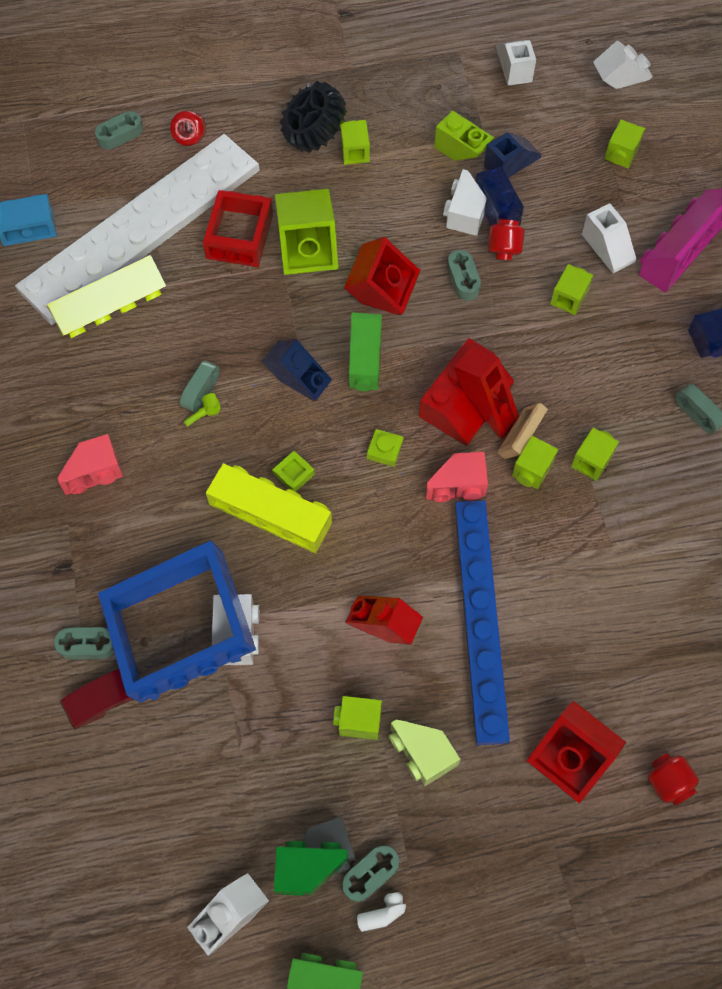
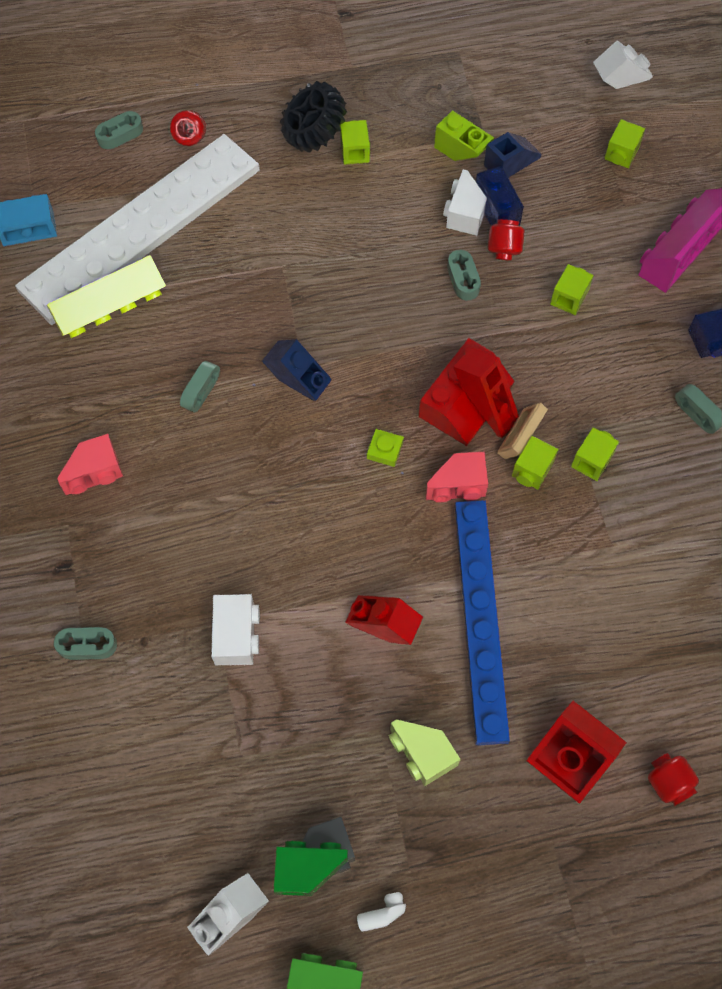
dark red slope [60,669,134,730] -> none
blue window [98,540,256,703] -> none
lime hand [184,393,221,427] -> none
red window [203,190,273,268] -> none
neon yellow brick [206,463,332,554] -> none
lime plate [272,451,315,492] -> none
lime slope [275,189,338,275] -> none
lime brick [333,696,382,740] -> none
sand green beam [342,846,399,903] -> none
red slope [344,236,421,315] -> none
bright green slope [349,312,382,392] -> none
white slope [496,40,536,86] -> none
white slope [582,203,636,273] -> none

